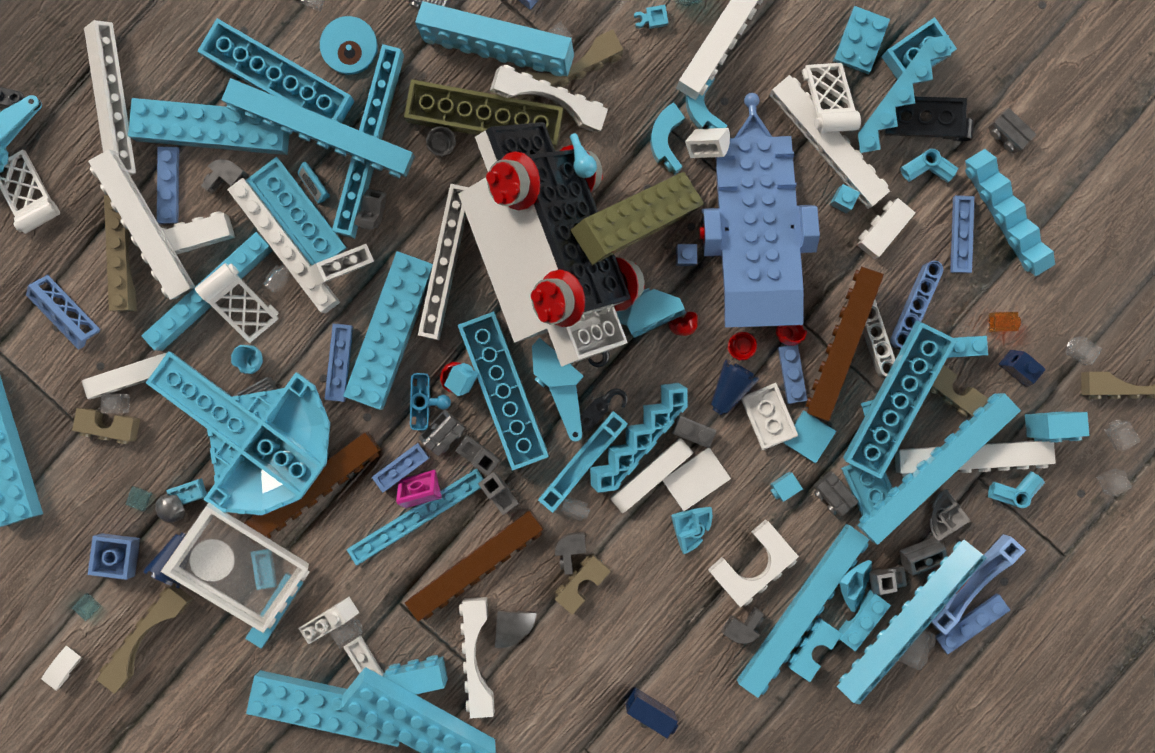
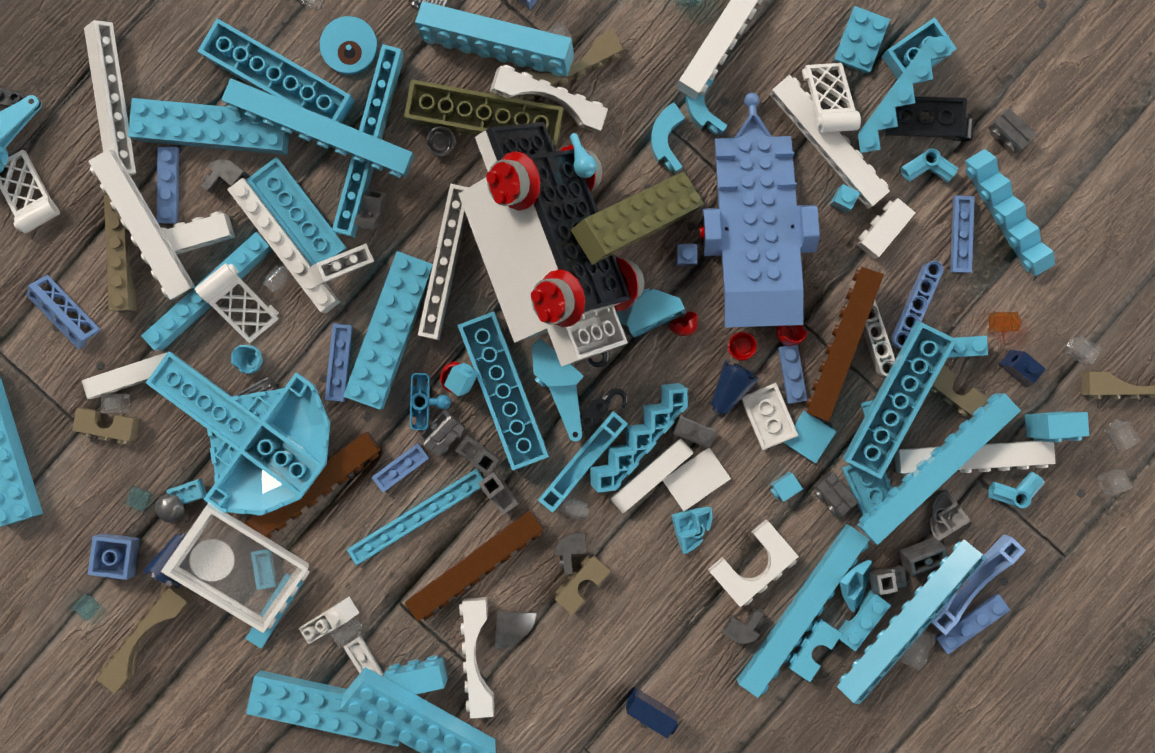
white slope [41,646,83,691] -> none
slope [298,162,330,203] -> none
dark pink slope [396,470,442,508] -> none
medium azure plate [634,5,669,29] -> none
white brick [685,128,730,158] -> none

